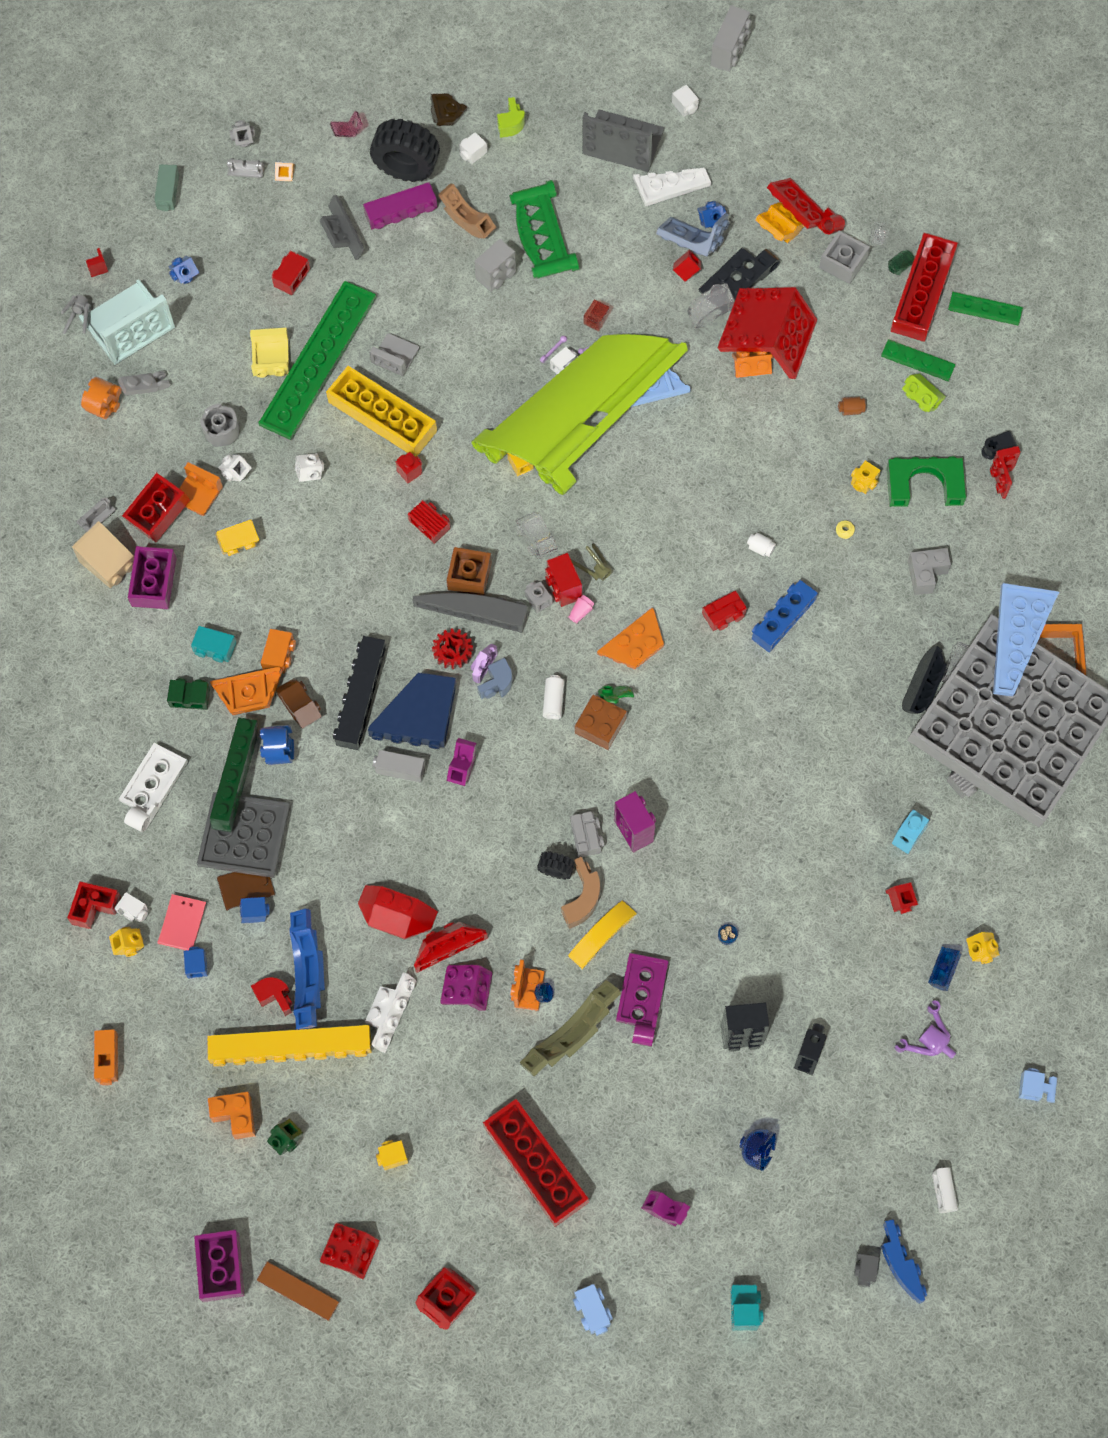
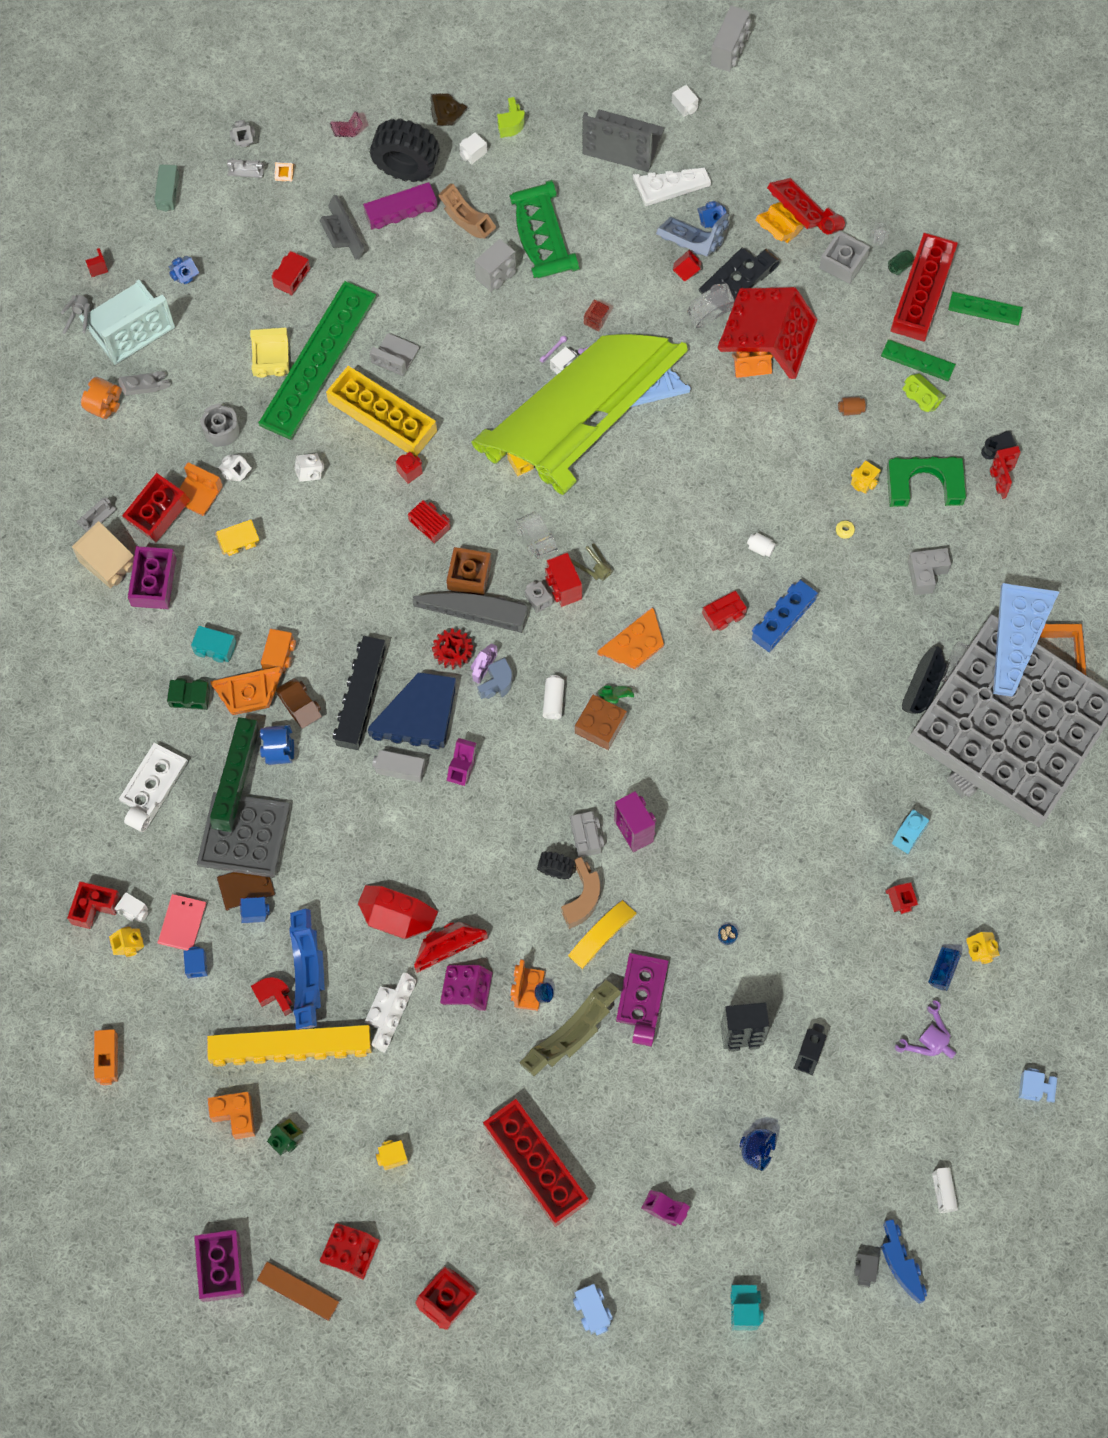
bright pink cone [568,595,594,624] -> none

